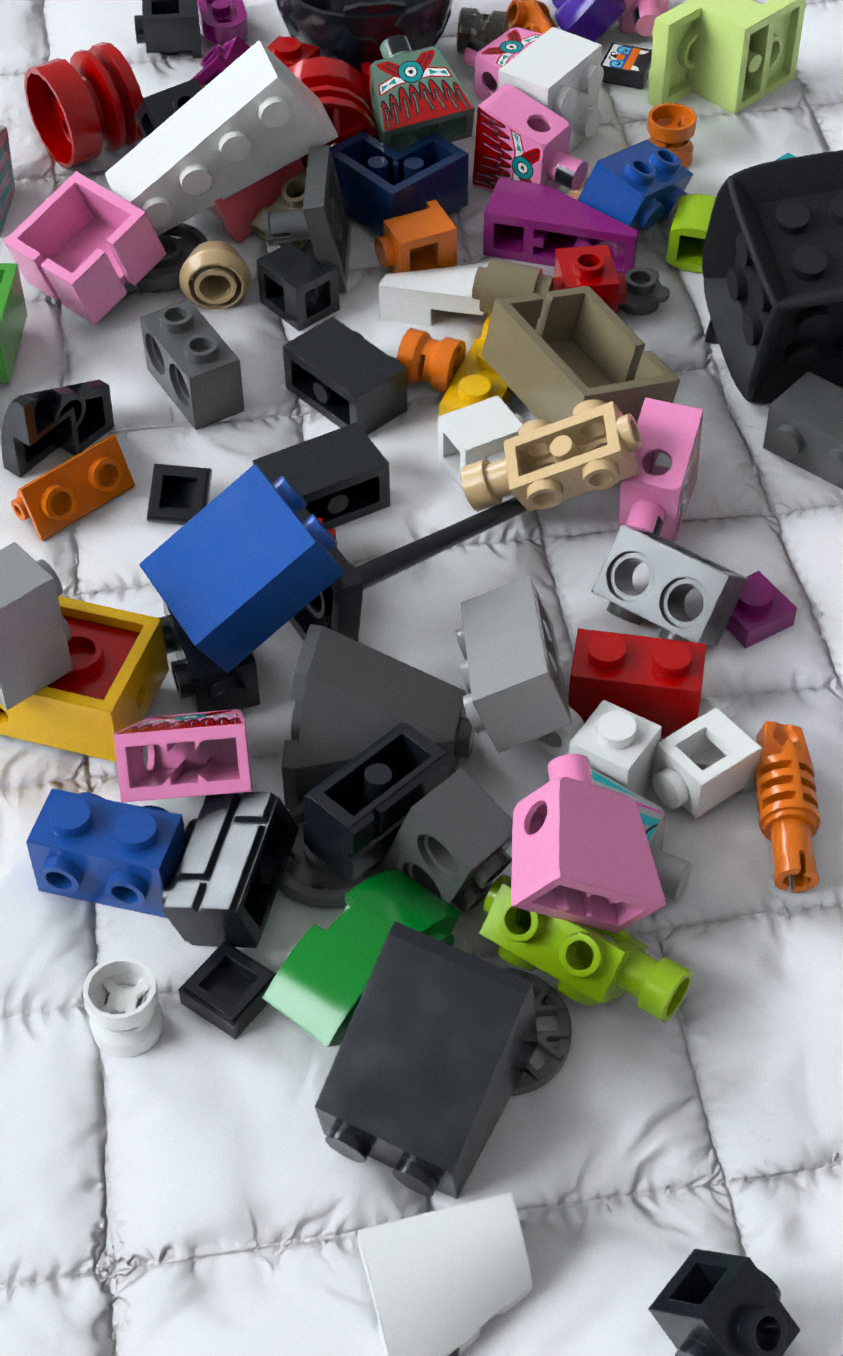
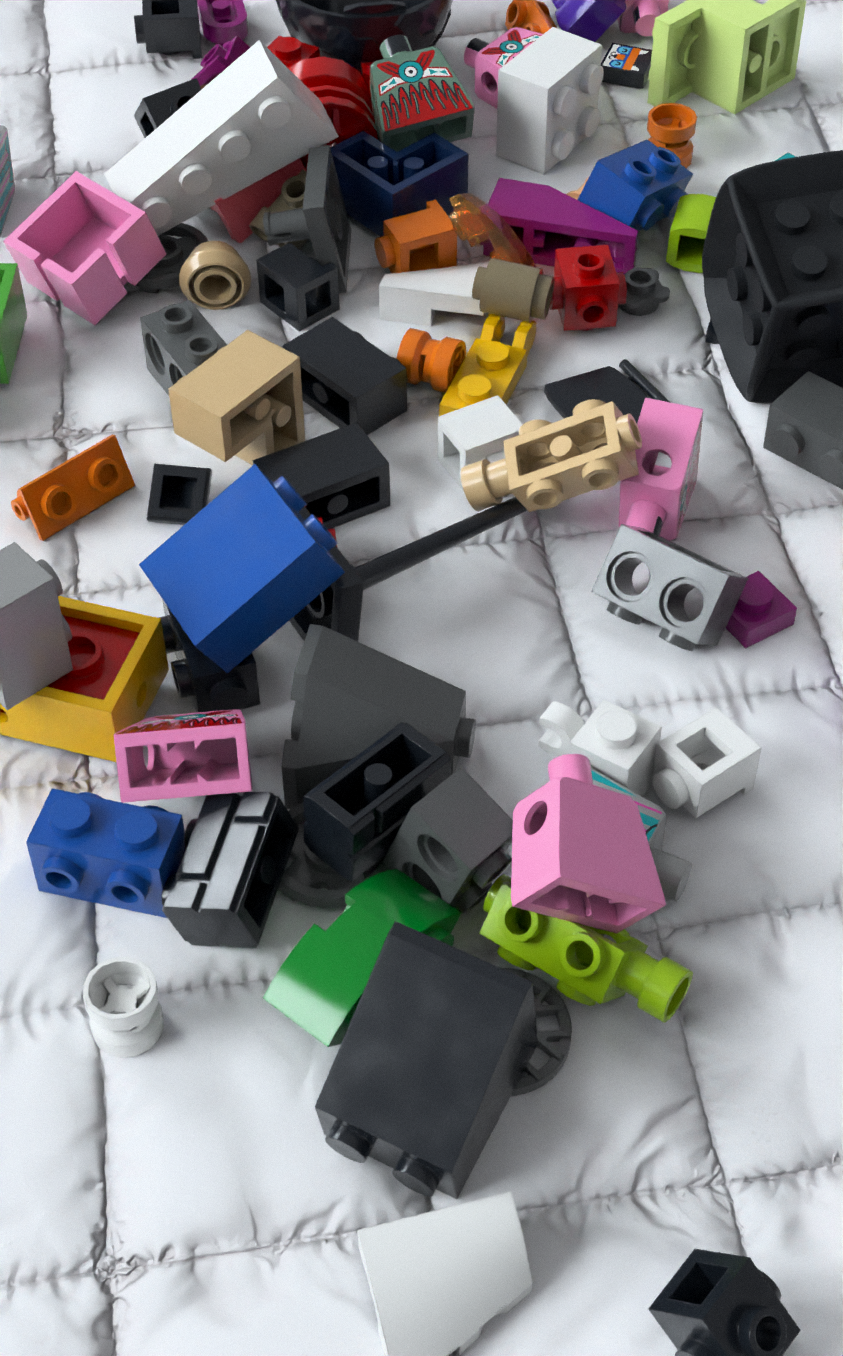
black slope [1,379,114,477] -> none
red wheel [24,42,144,169] -> none
black tile [178,941,276,1039] -> none
light grey brick [456,575,573,753] -> none
clear smoke wheel [457,7,510,55] -> none
bright pink torso [472,83,588,192] -> none
dark tan piece [481,286,680,423] -> none
red brick [568,628,707,739] -> none
orange hinge [754,721,821,893] -> none
none -> tan brick [168,330,305,465]
none -> clear orange slope [449,193,536,267]

